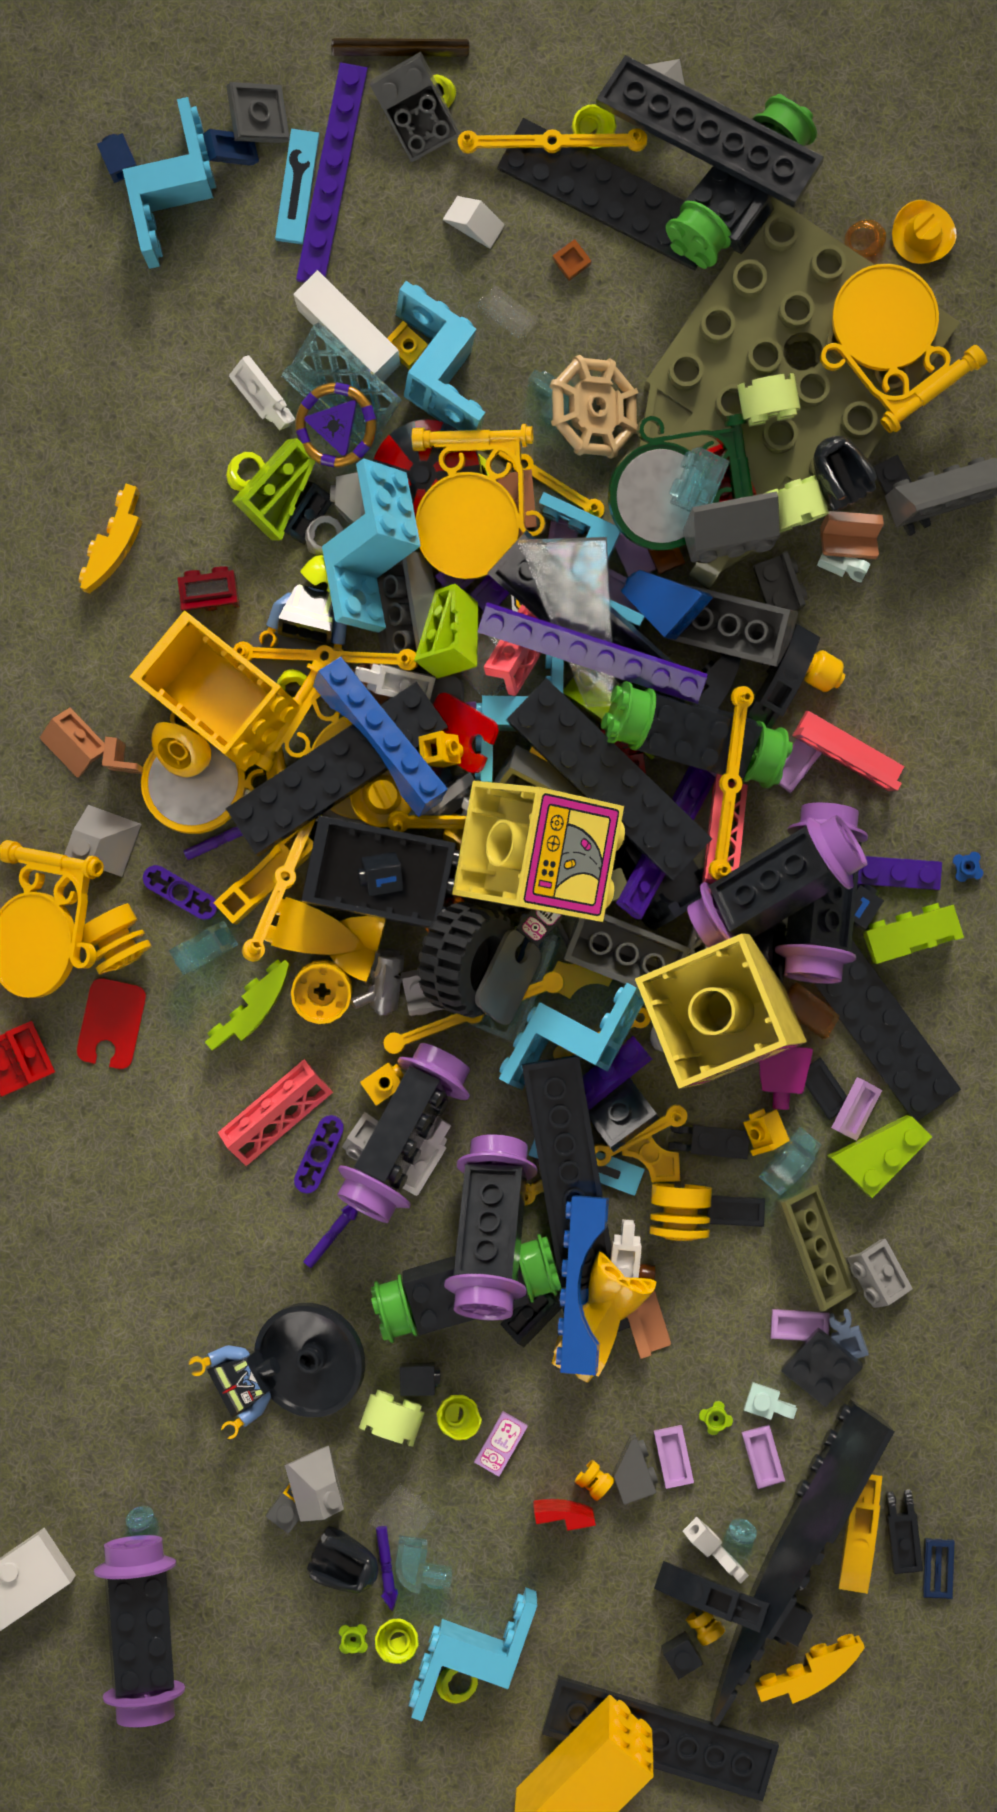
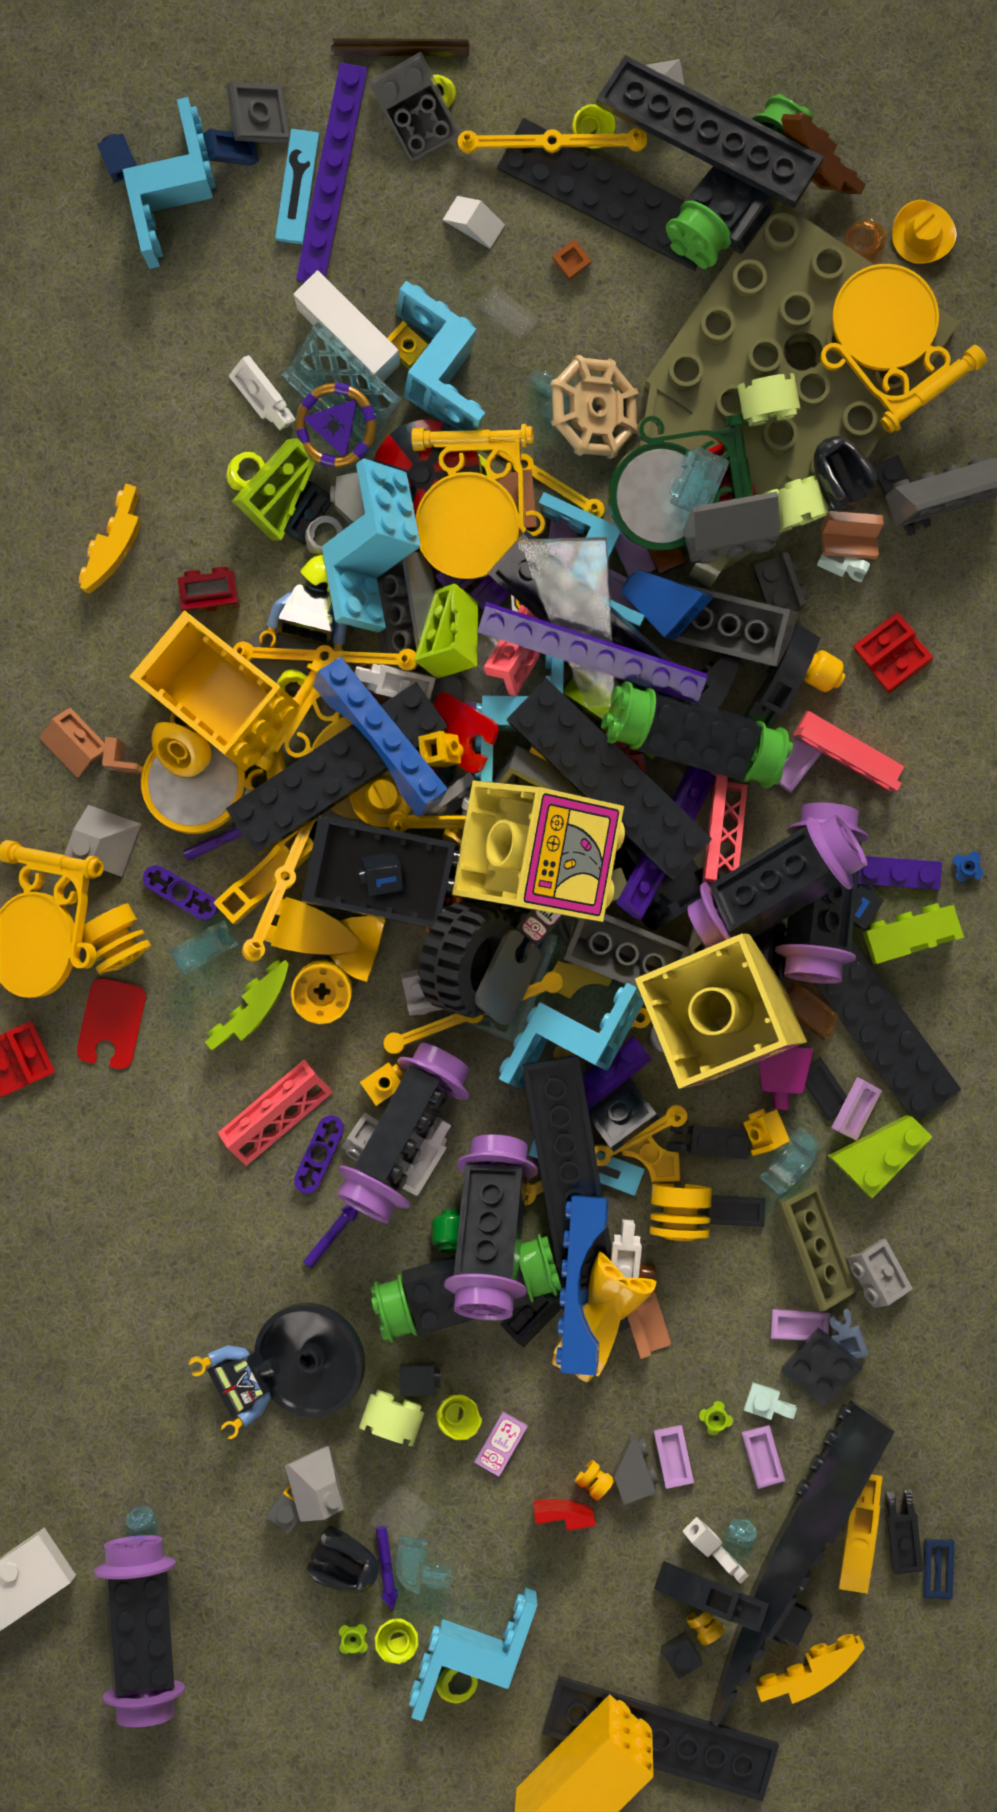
flat silver piece [350,948,404,1015] -> none
yellow piece [708,686,754,880] -> none
none -> green head [431,1209,460,1253]
none -> reddish brown slope [781,112,866,195]
none -> red slope [853,612,933,694]

